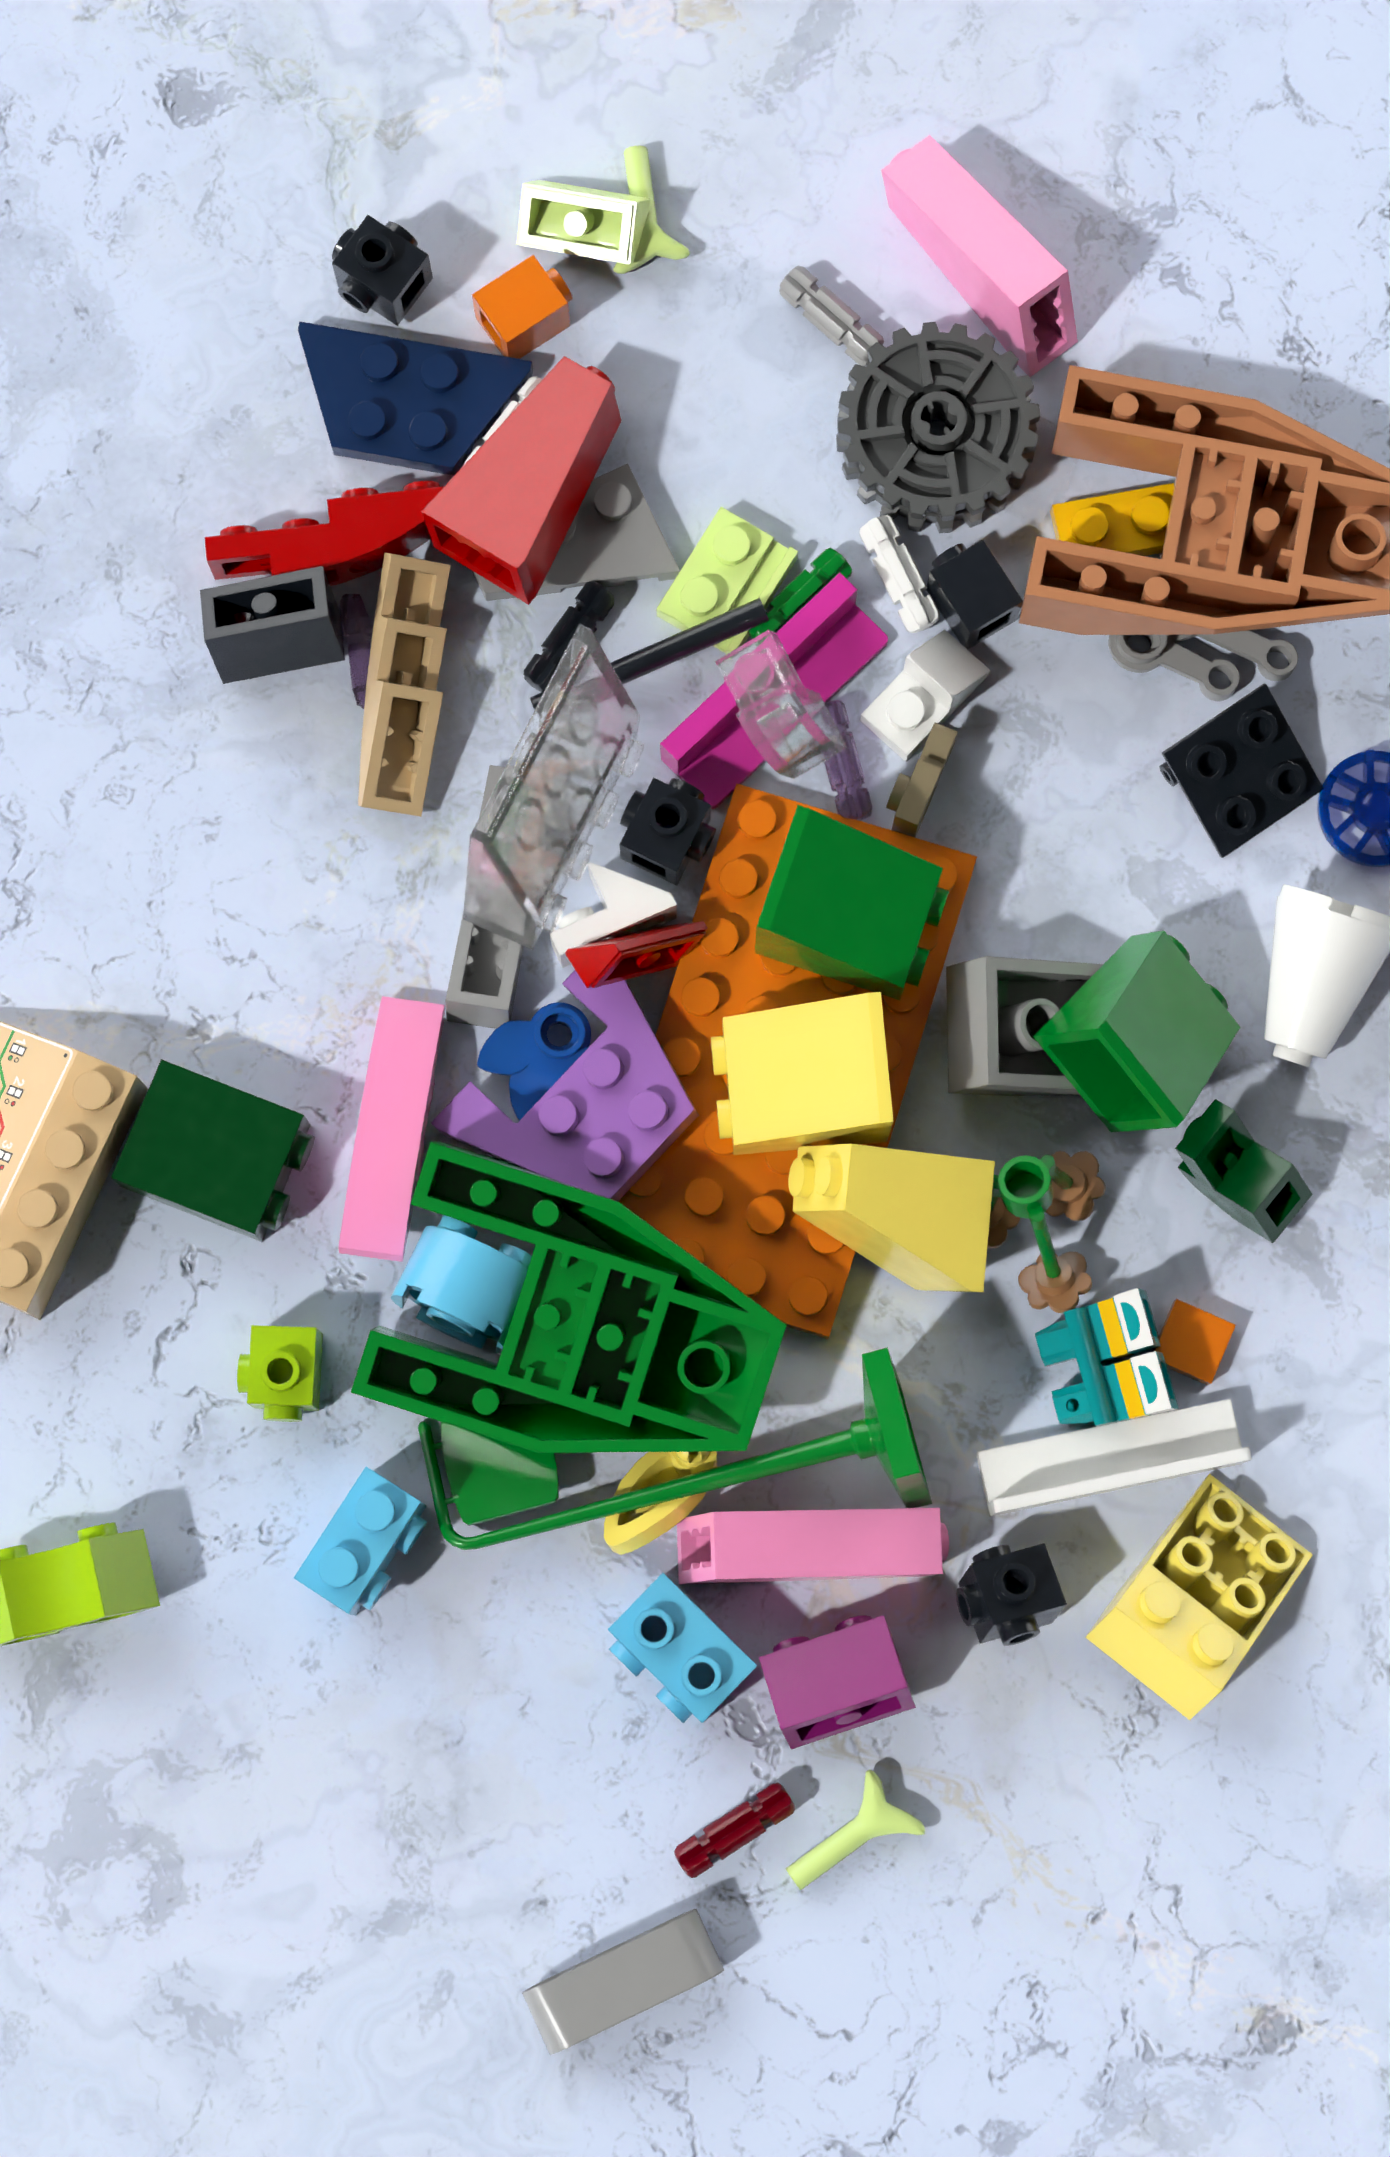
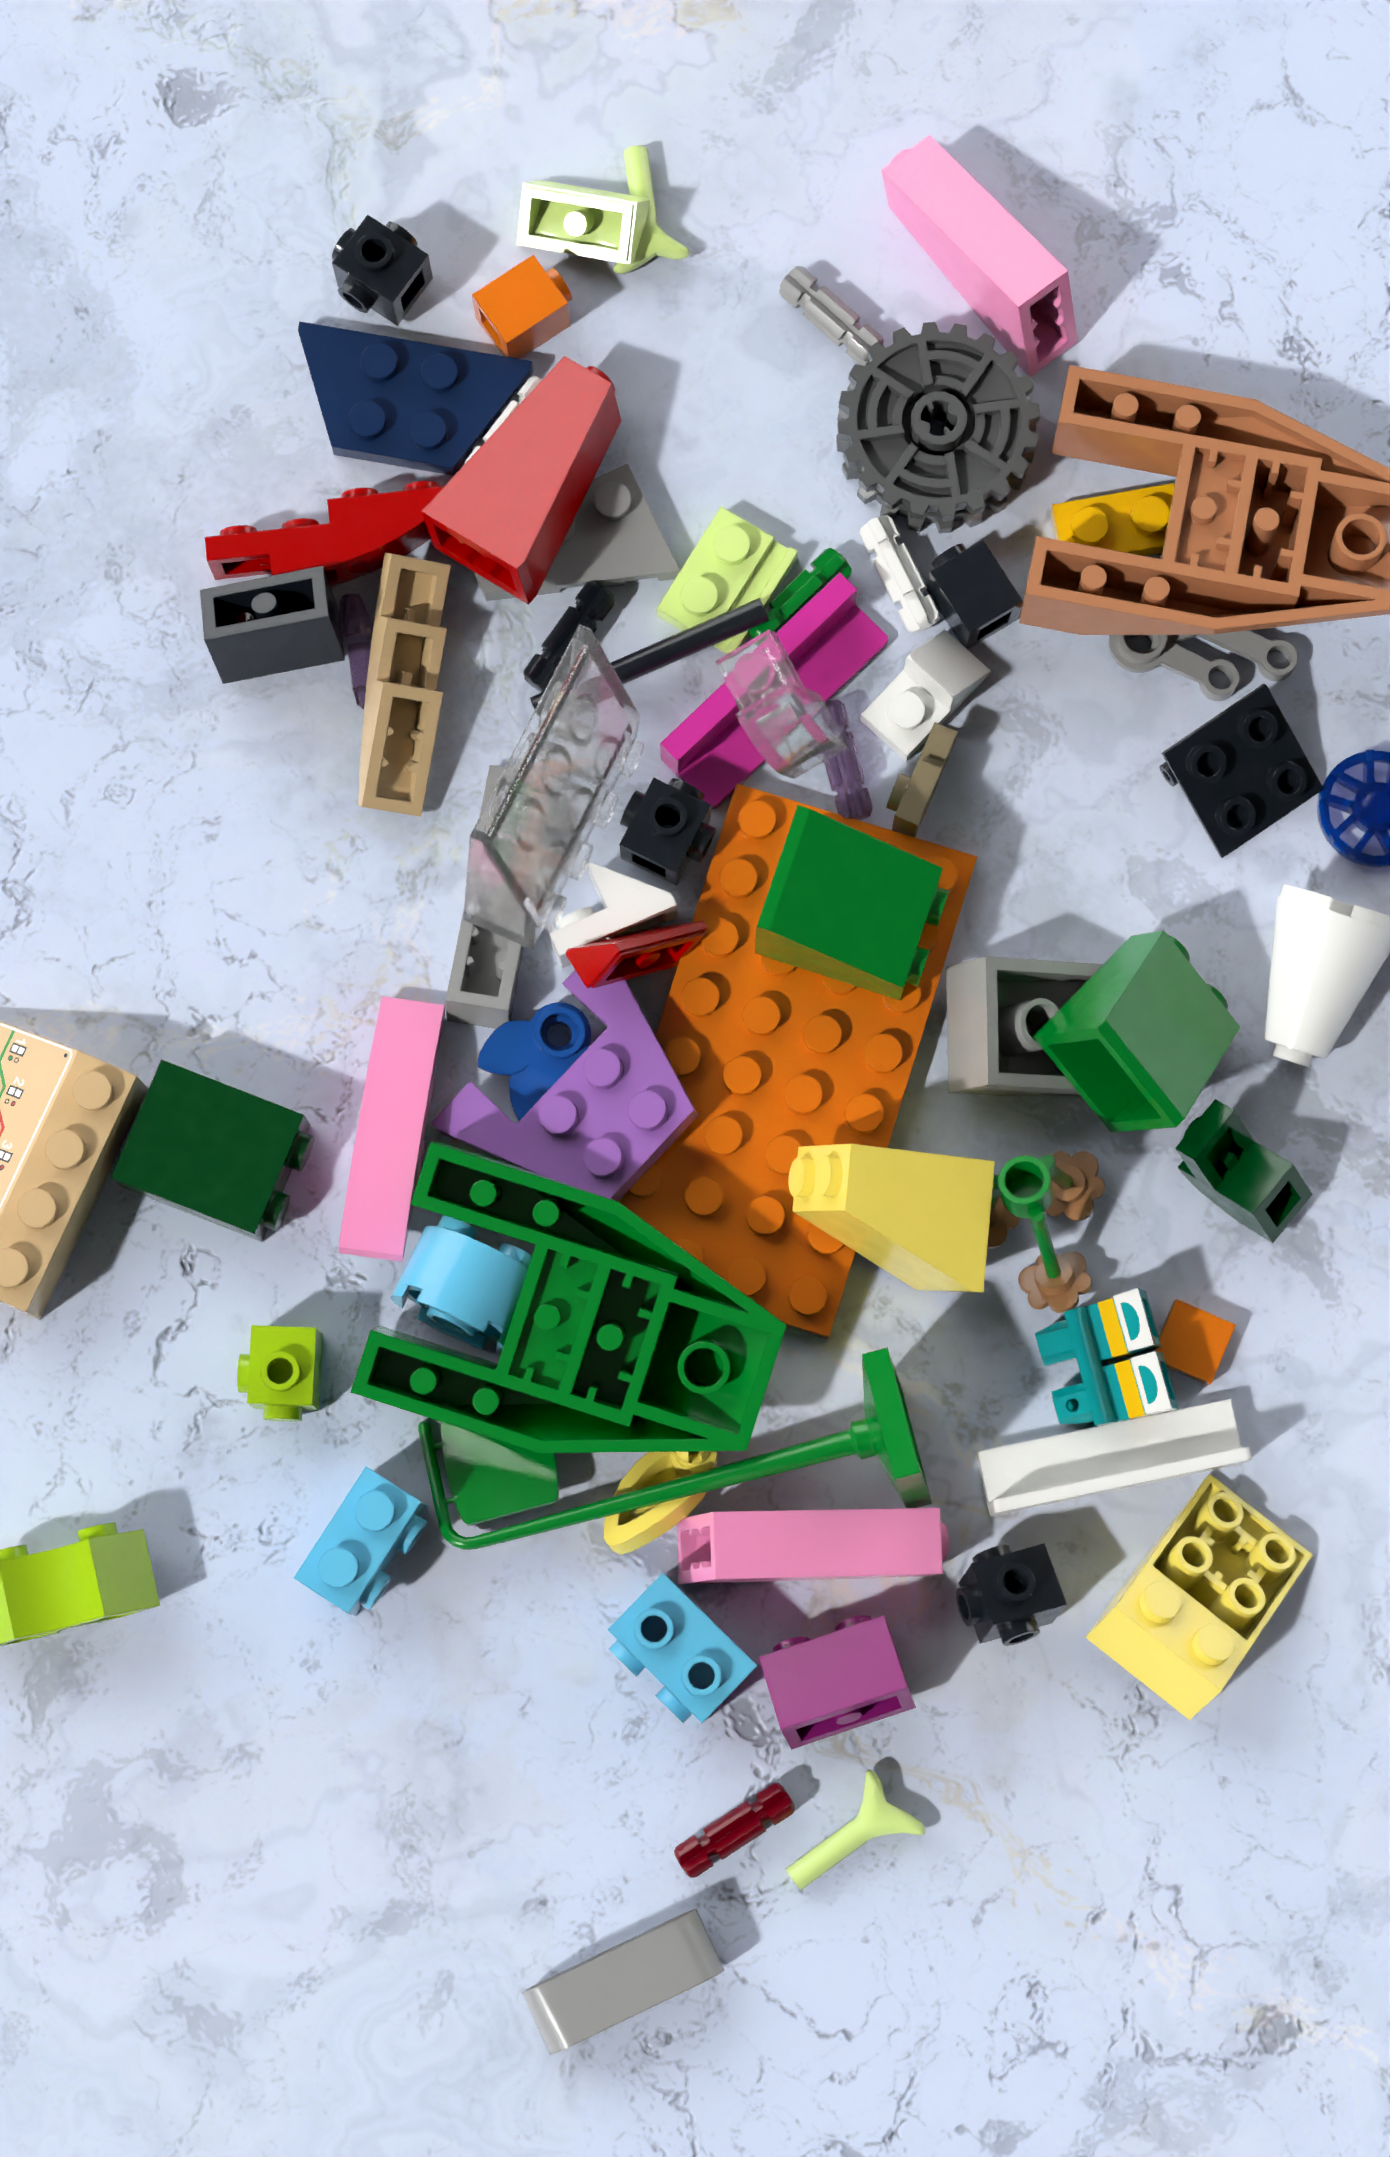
light yellow slope [711,992,893,1155] -> none

